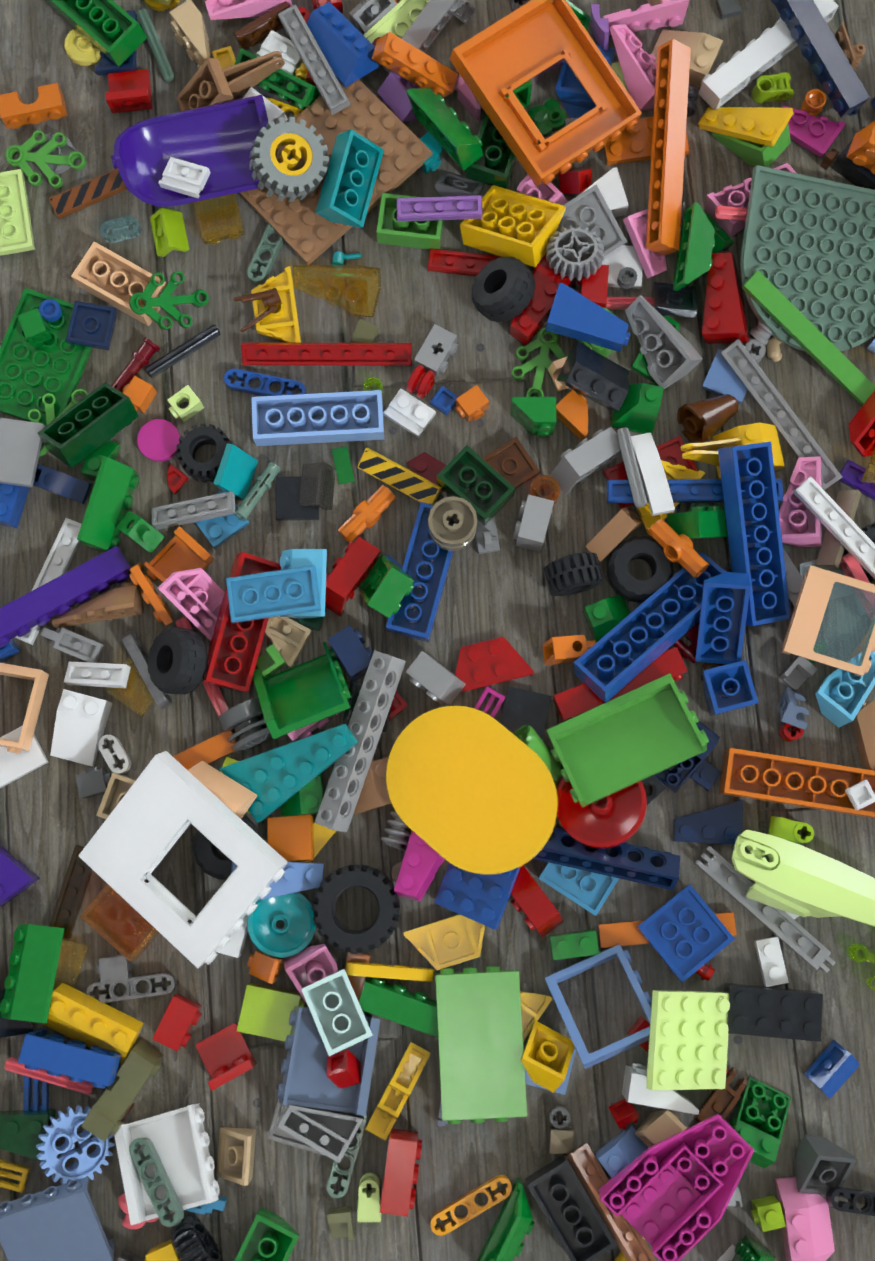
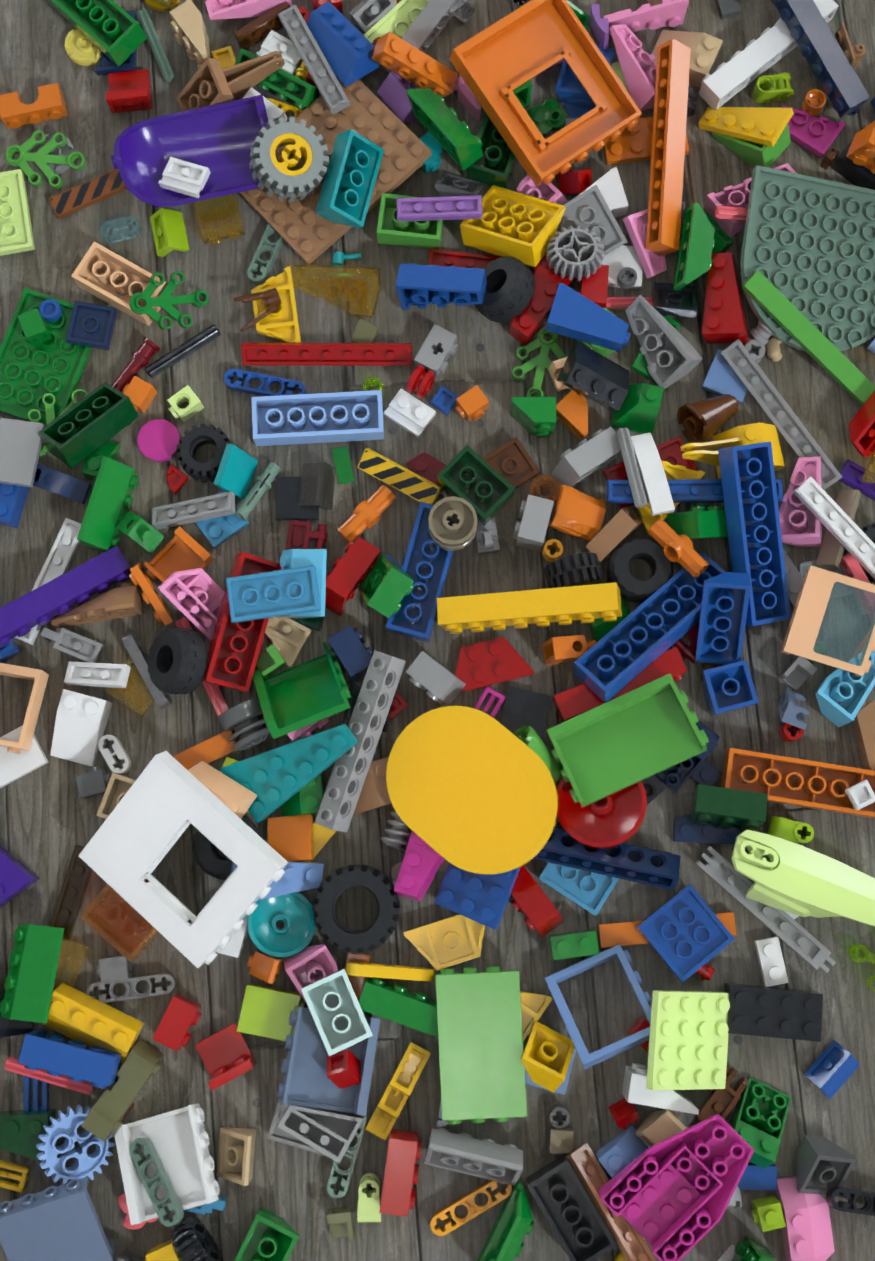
none -> dark red plate [286,520,328,550]
none -> blue wedge [395,263,487,310]
none -> light grey slope [424,1128,523,1186]
none -> yellow brick [437,582,622,634]
none -> light orange bush [542,539,563,562]
none -> orange slope [548,484,606,541]
none -> dark green brick [690,784,768,831]
none -> blue tile [737,1163,777,1191]

